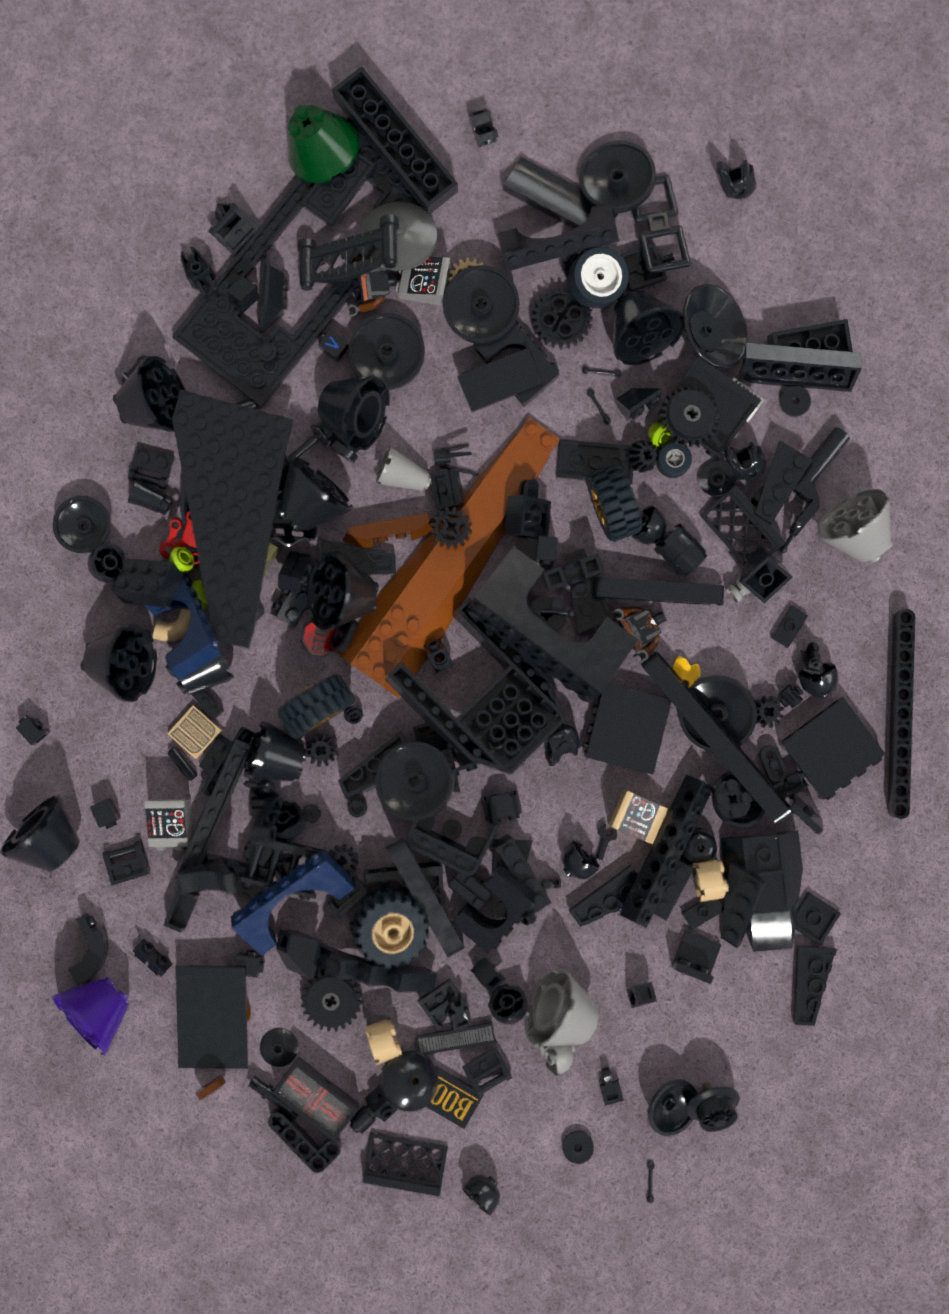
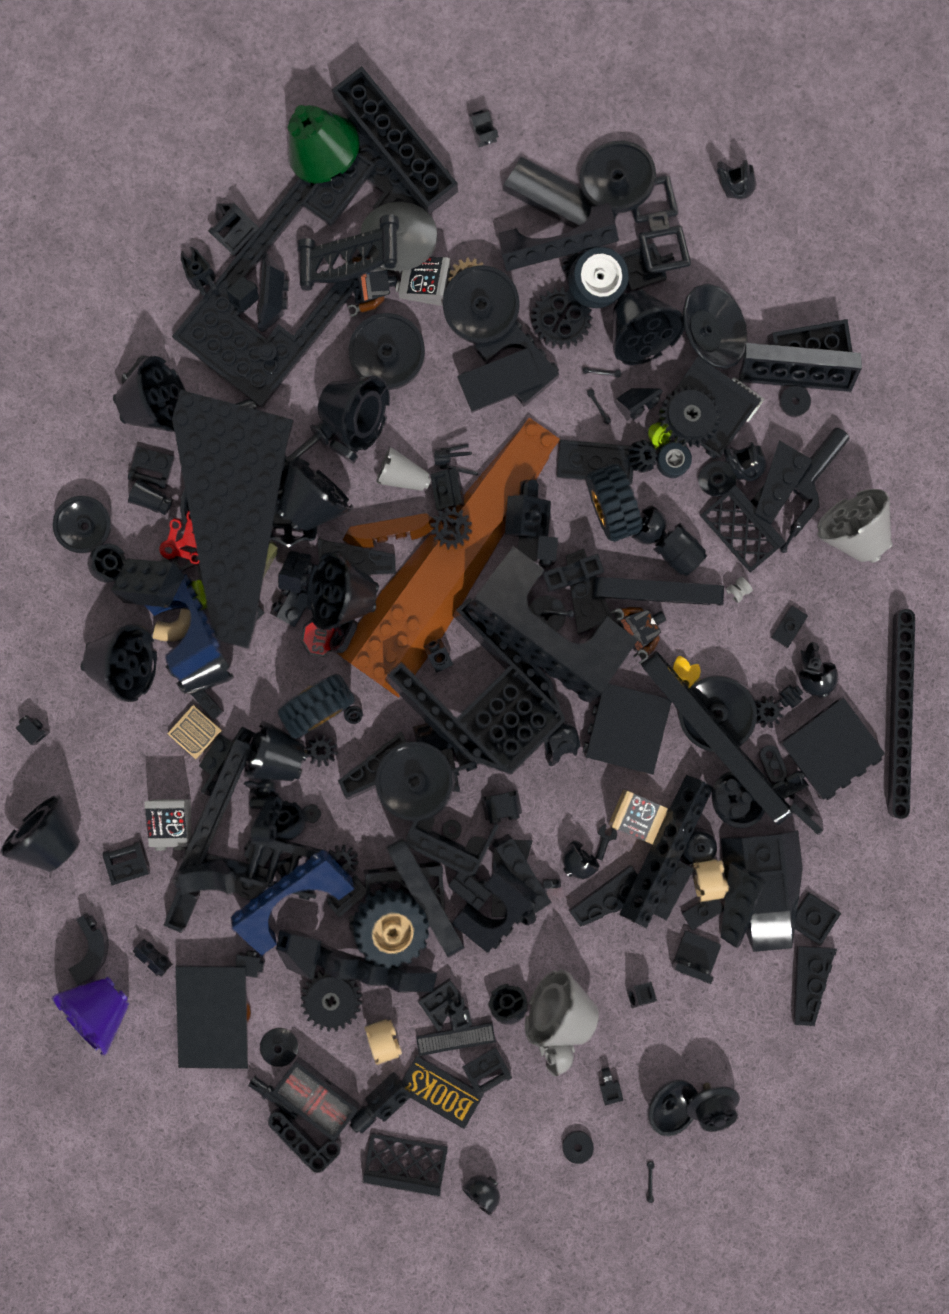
black brick [90,798,121,829] -> none
lime cone [168,547,194,572] -> none
black axle [168,747,198,781] -> none
reddish brown piece [195,1075,226,1100] -> none
black brick [318,330,349,362] -> none
black plate [348,798,367,817] -> none
black dish [381,1050,438,1112] -> none
black brick [471,957,505,992] -> none
black slope [739,545,793,604] -> none

